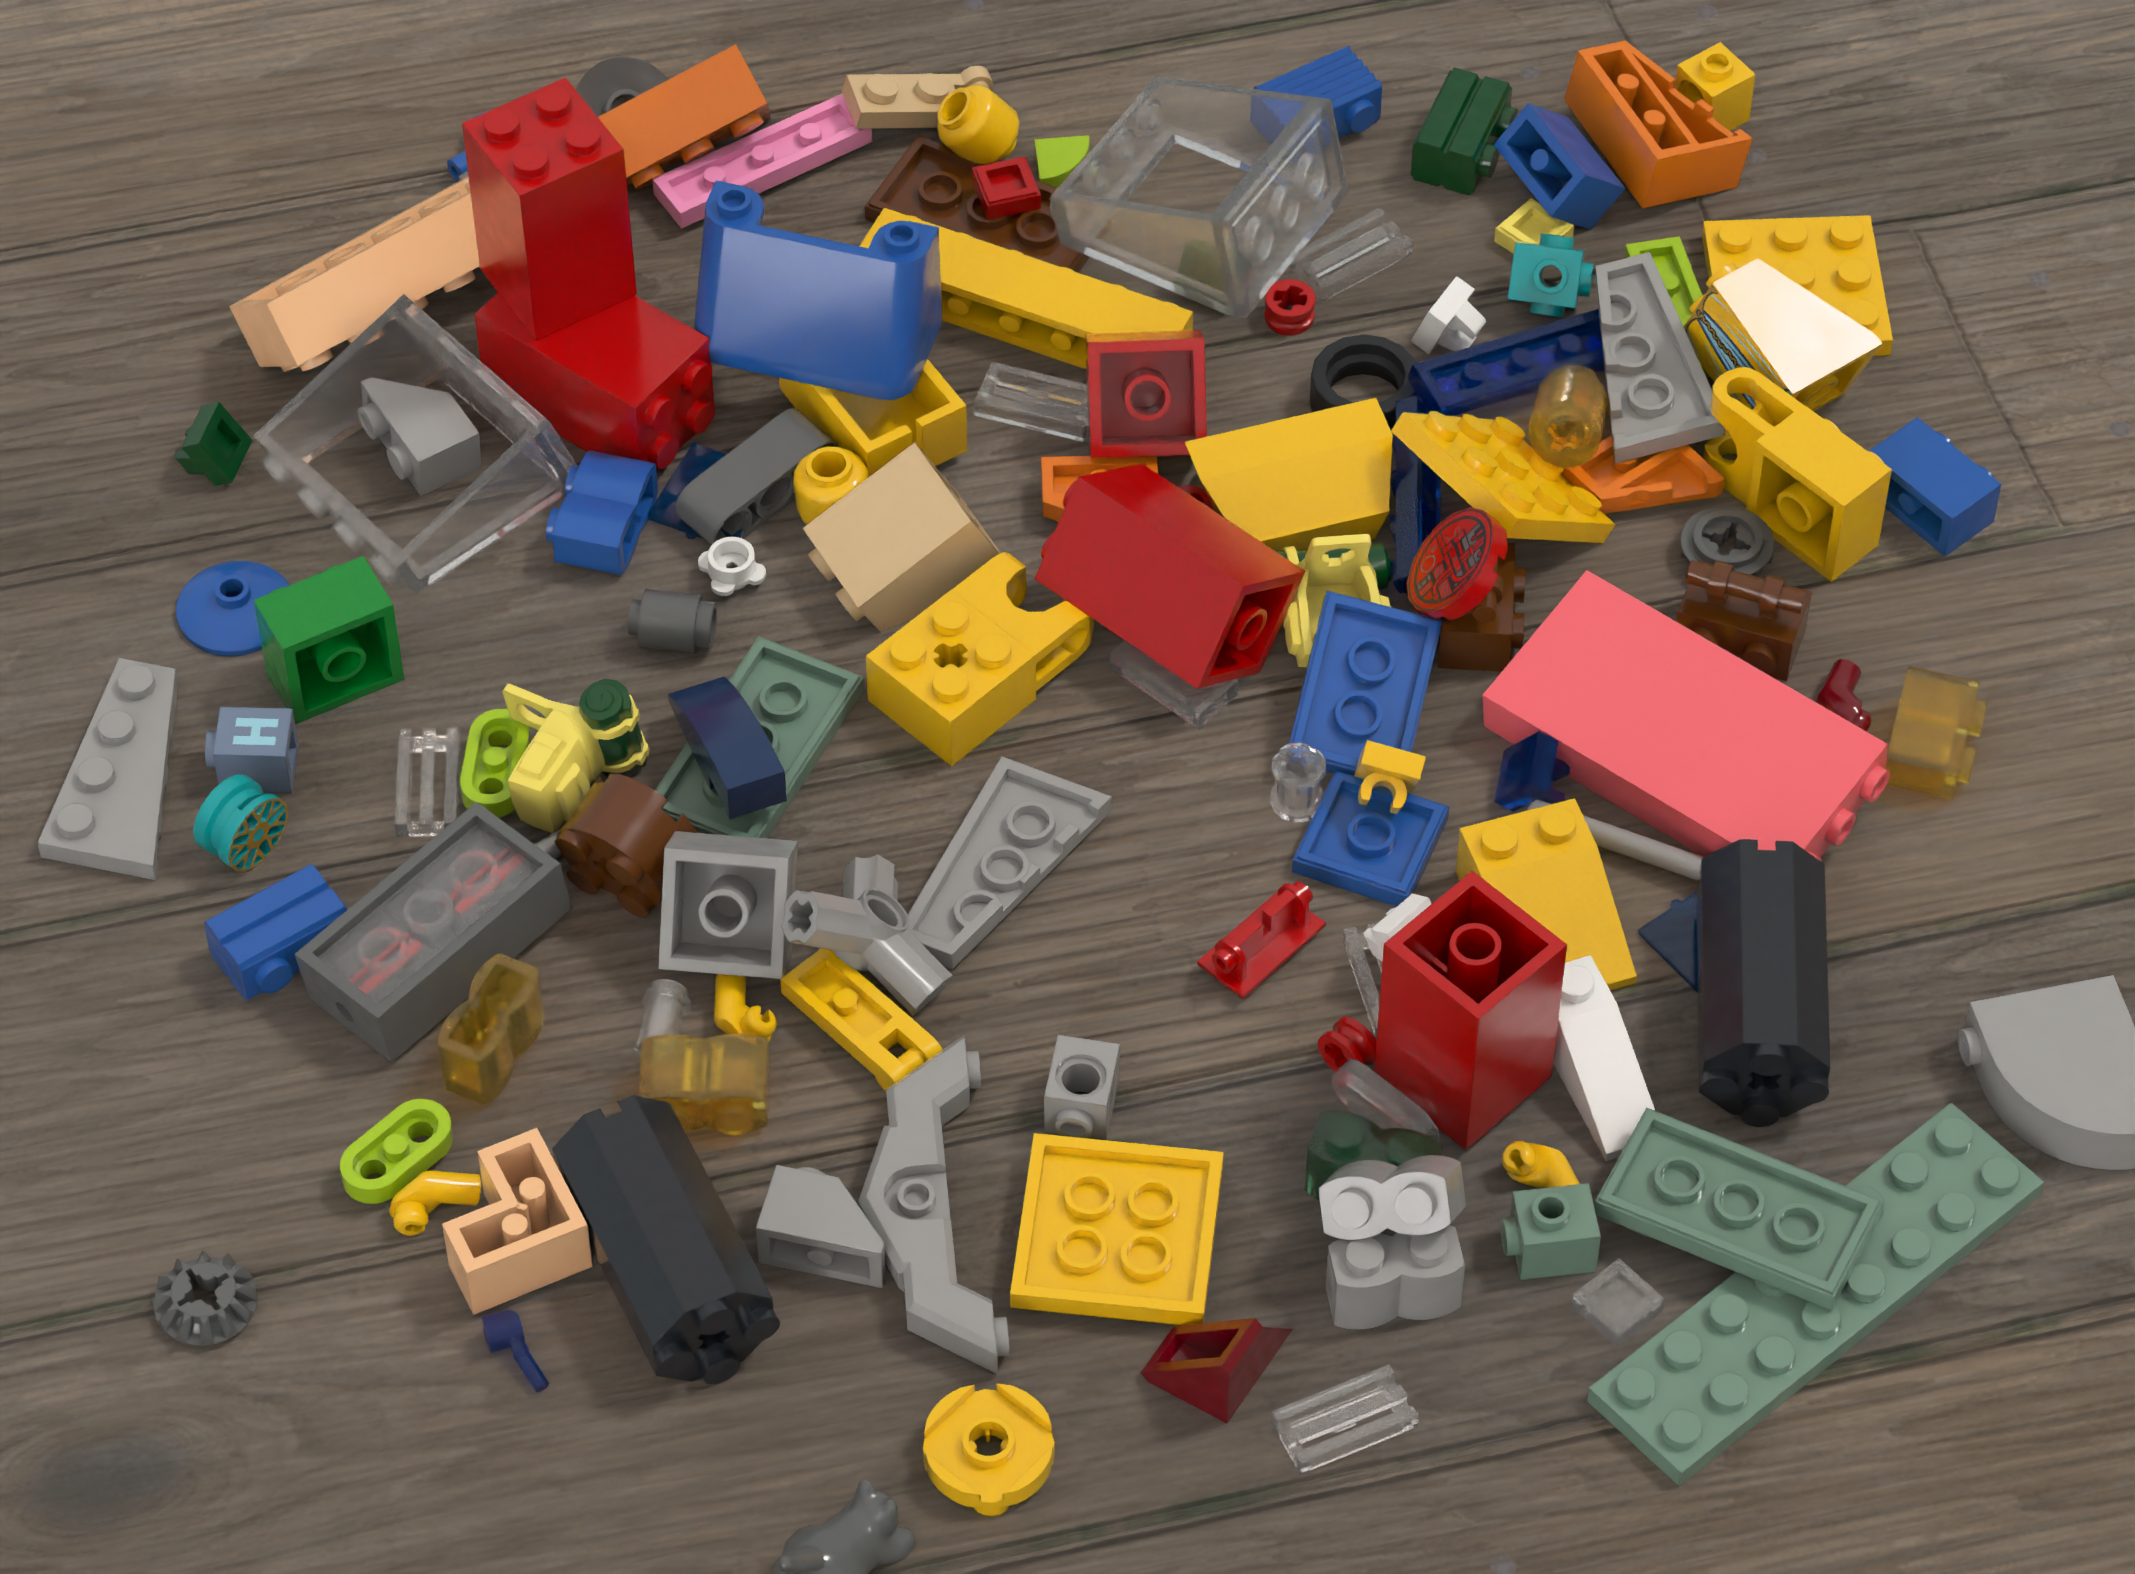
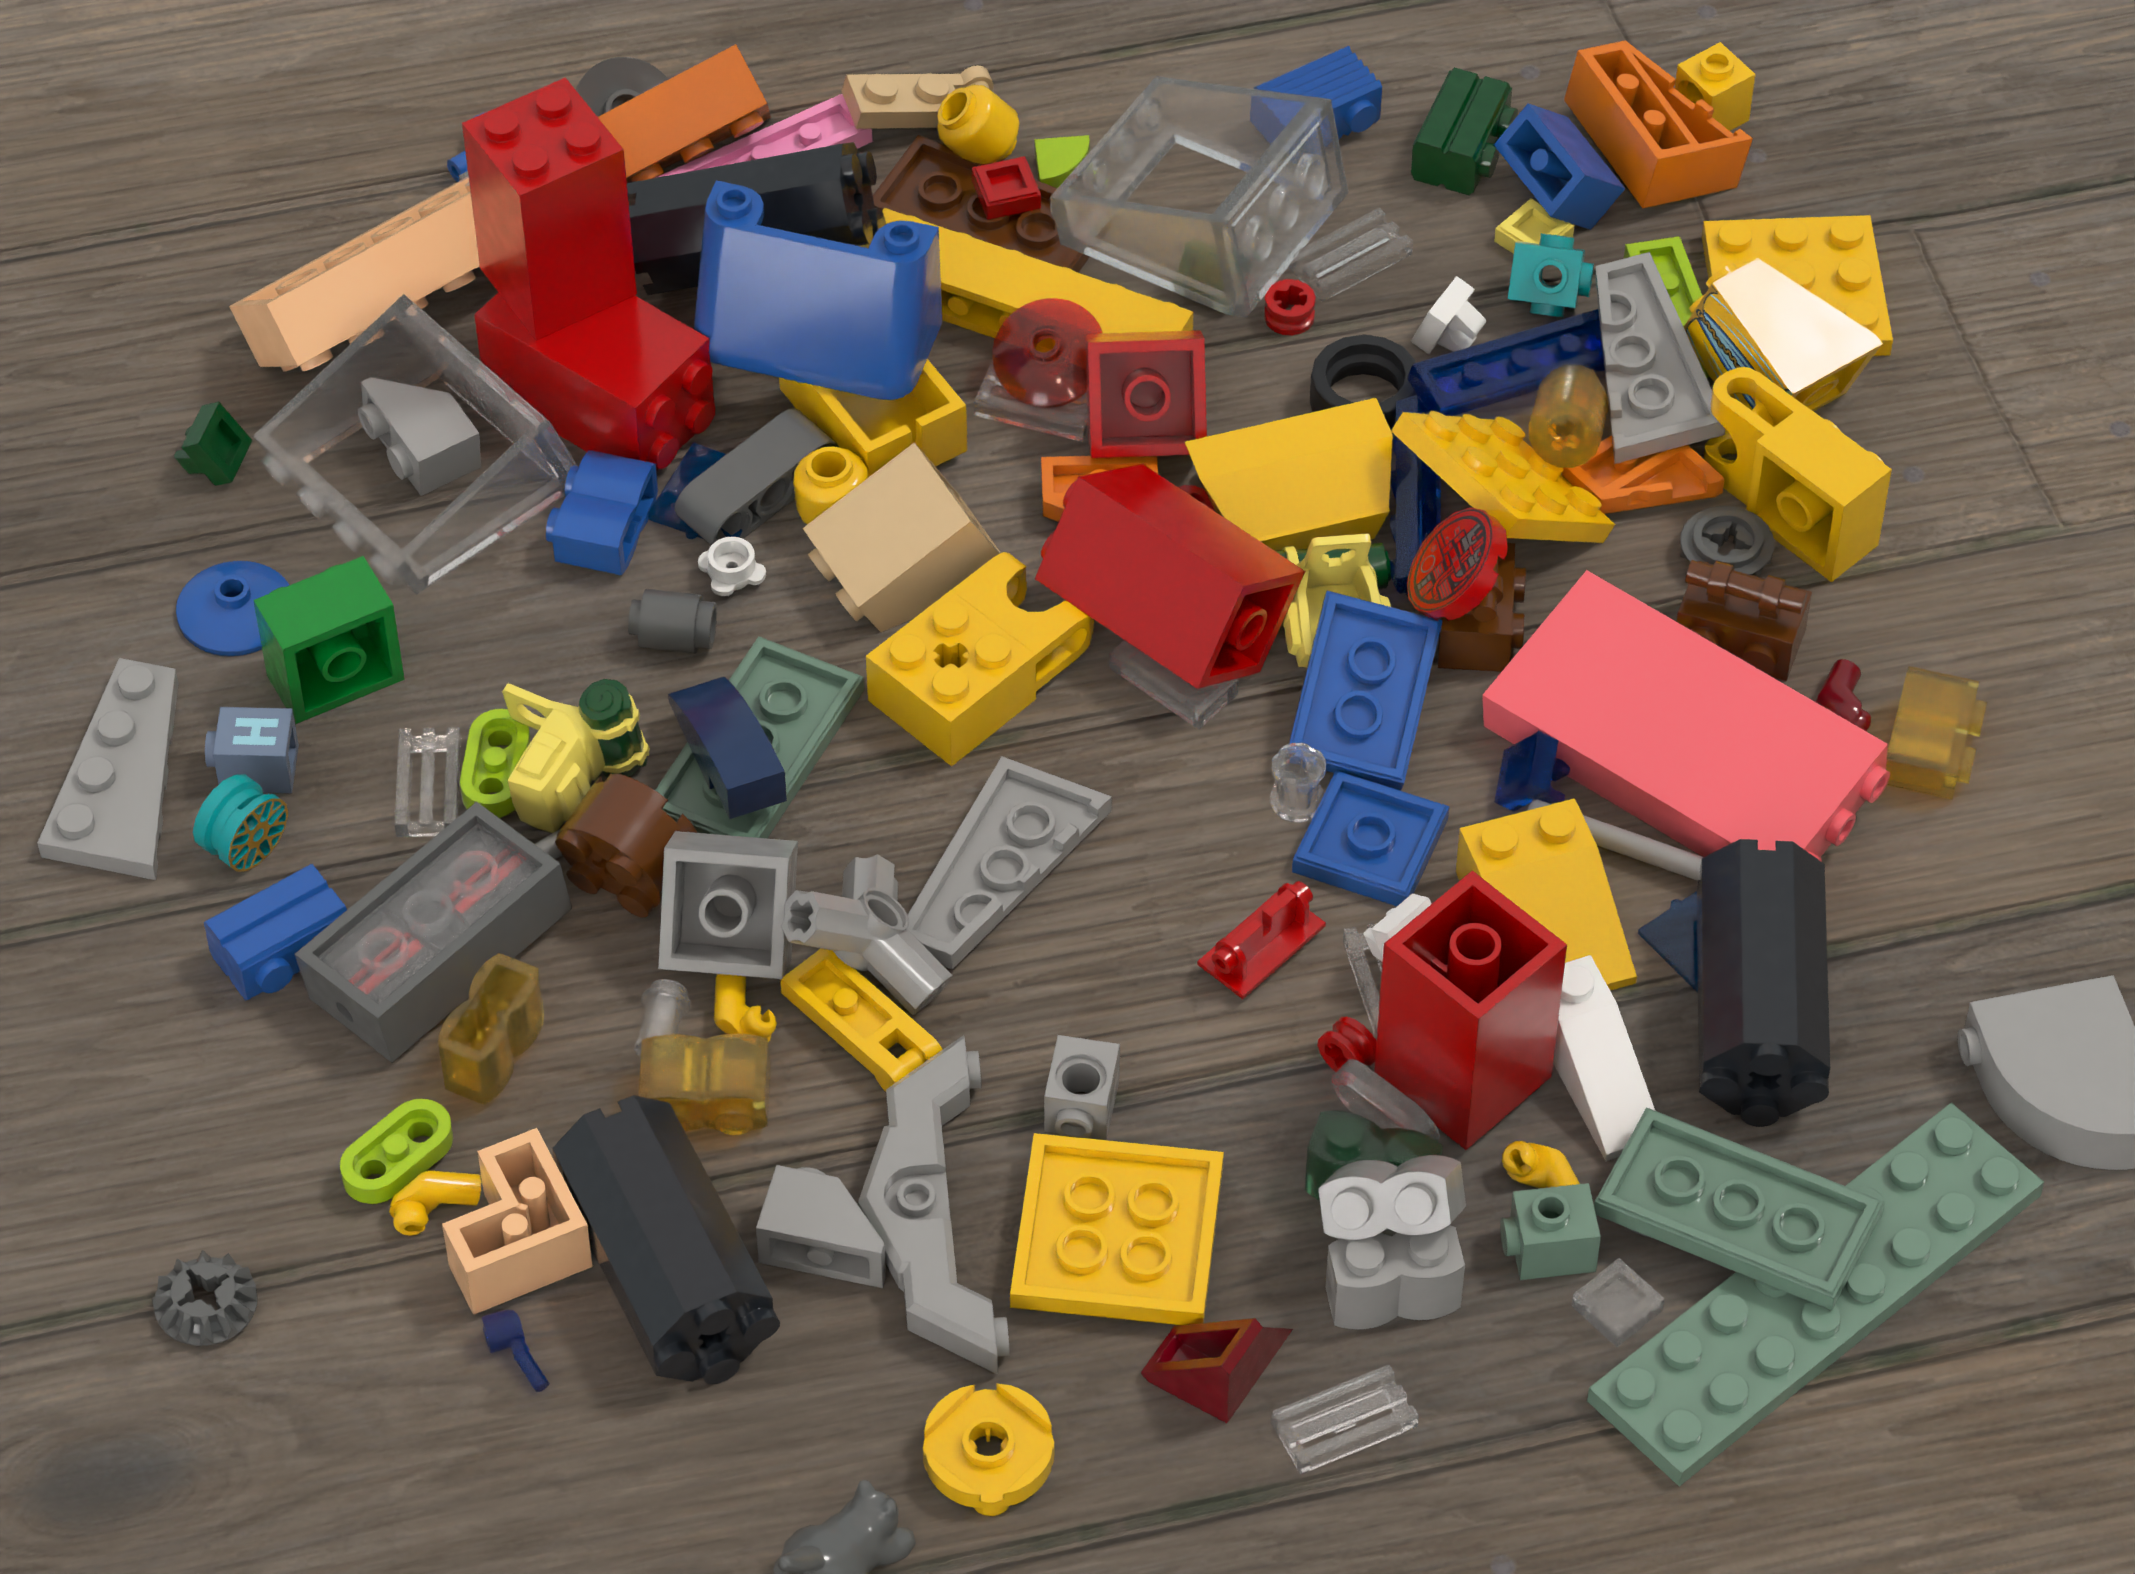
yellow tile [1354,740,1426,814] -> none
blue brick [1869,417,2001,556] -> none
none -> black brick [627,142,886,295]
none -> clear red dish [992,298,1103,408]

